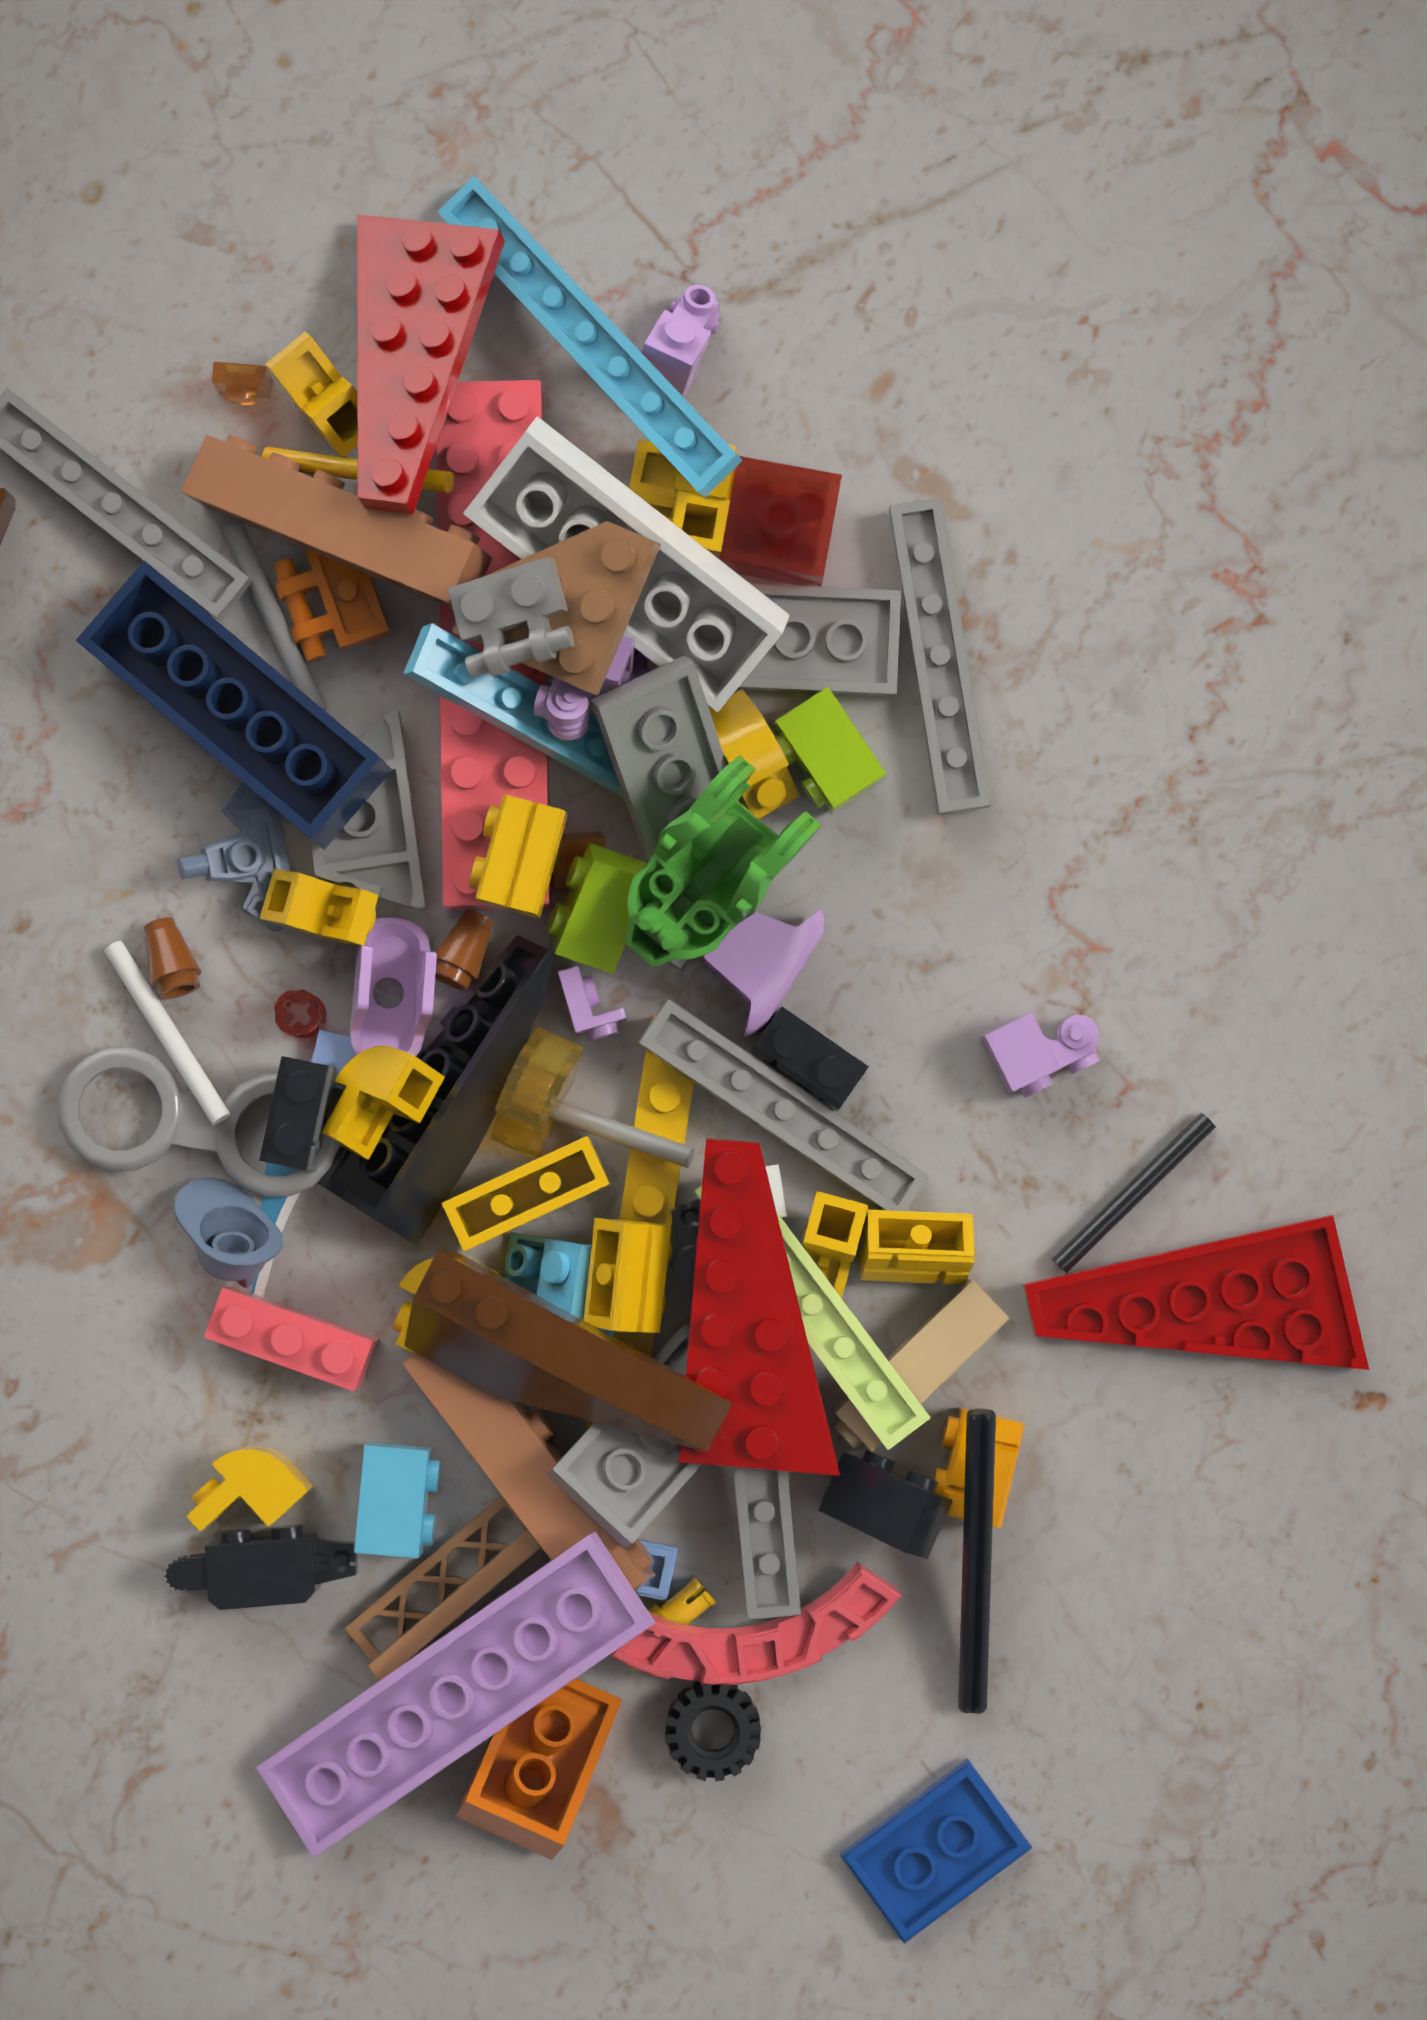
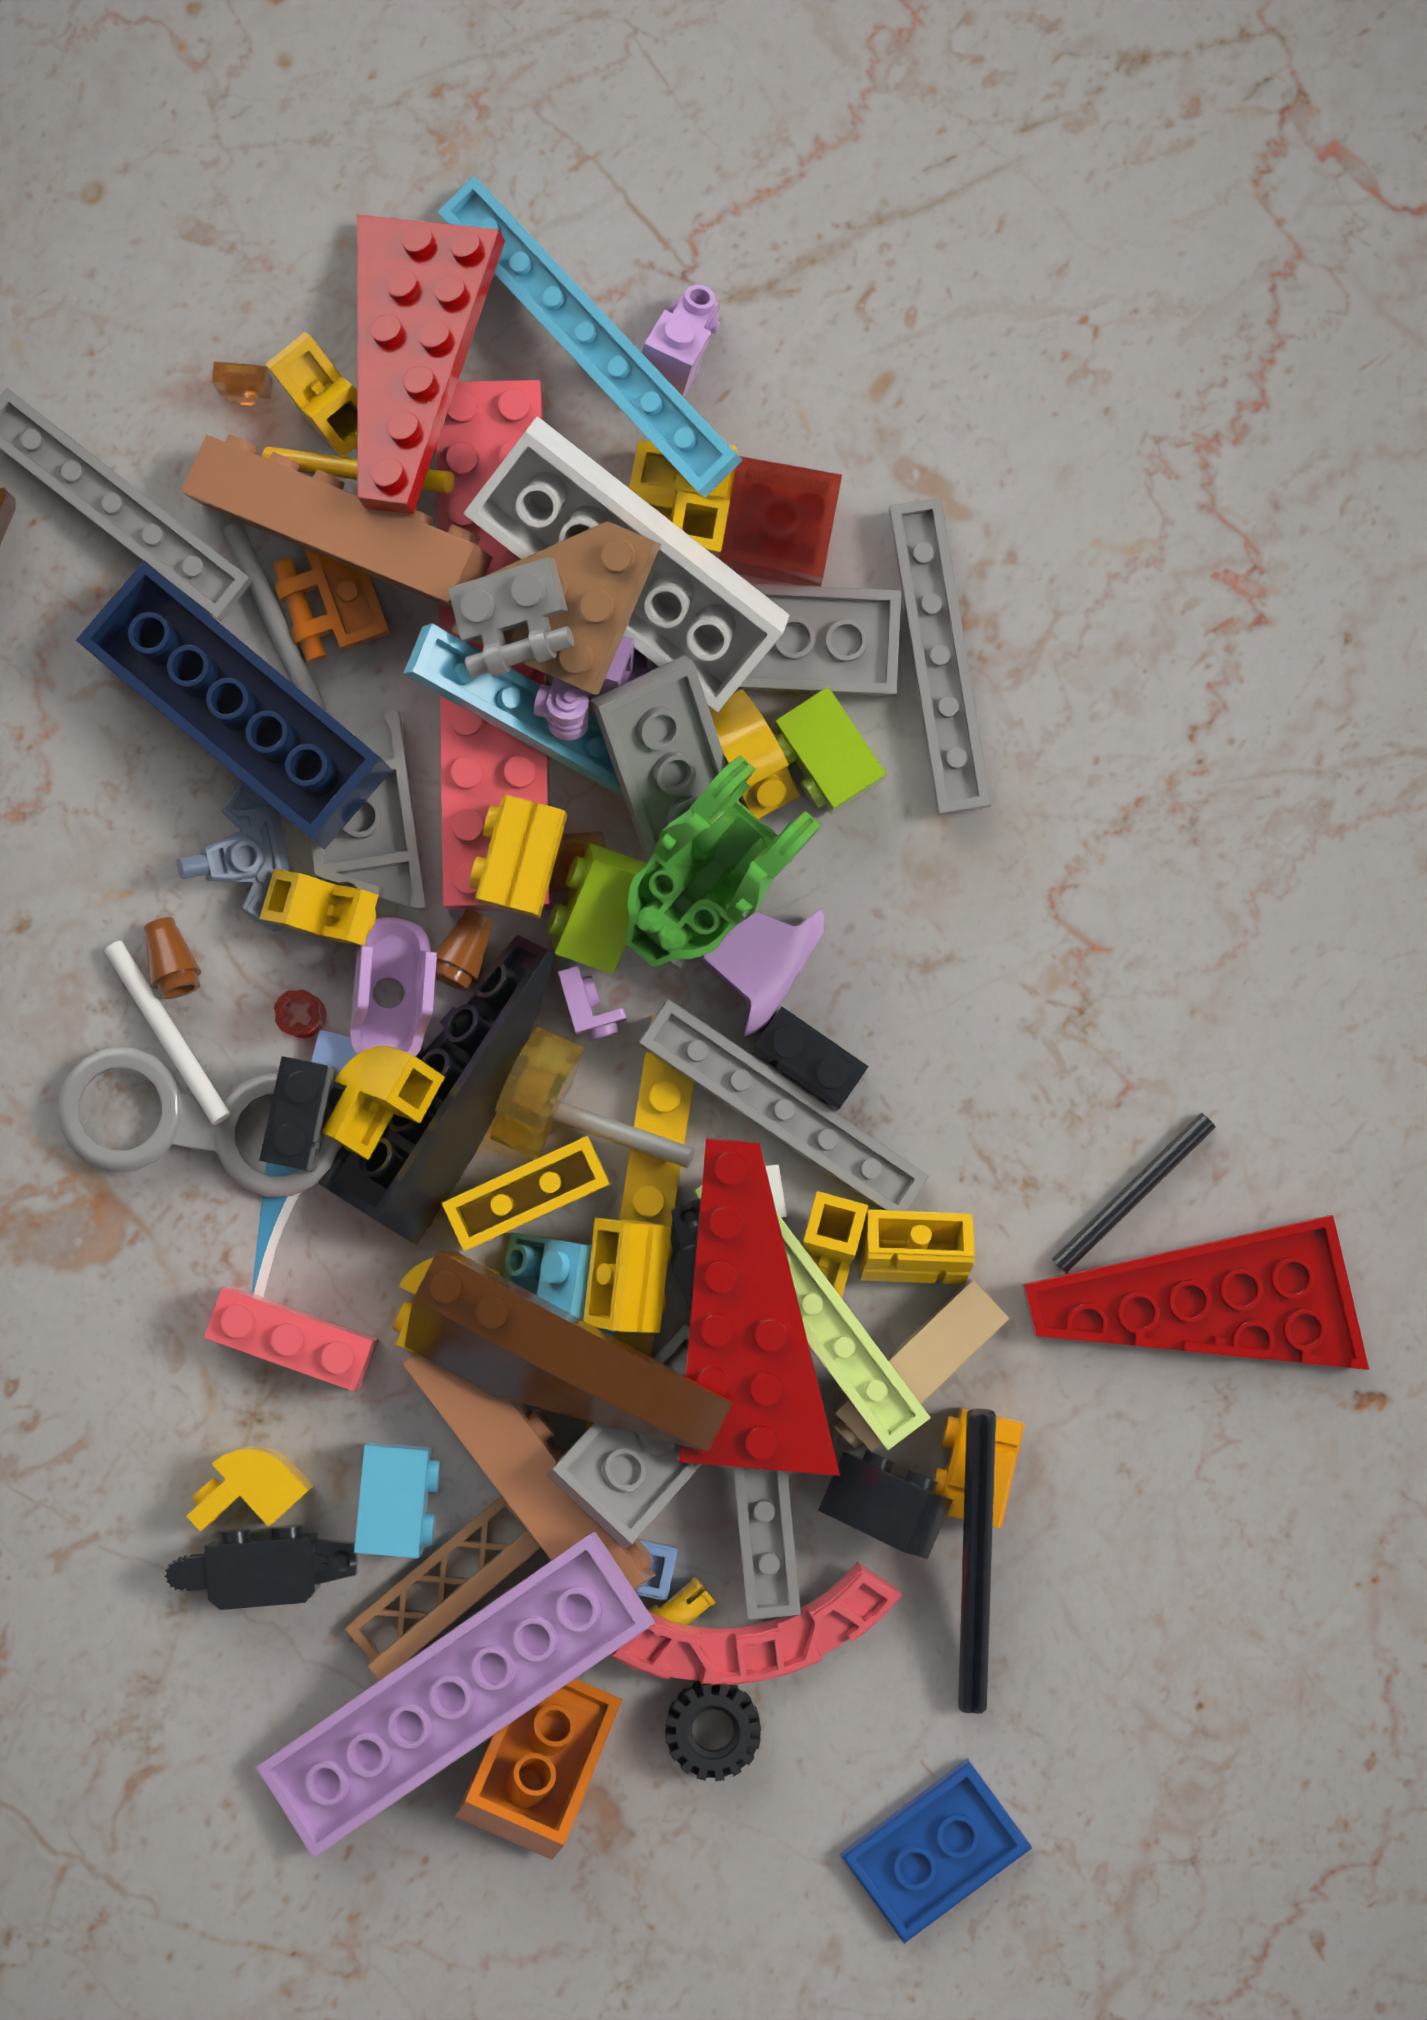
sand blue piece [174,1178,283,1288] -> none
lavender brick [981,1012,1100,1098] -> none

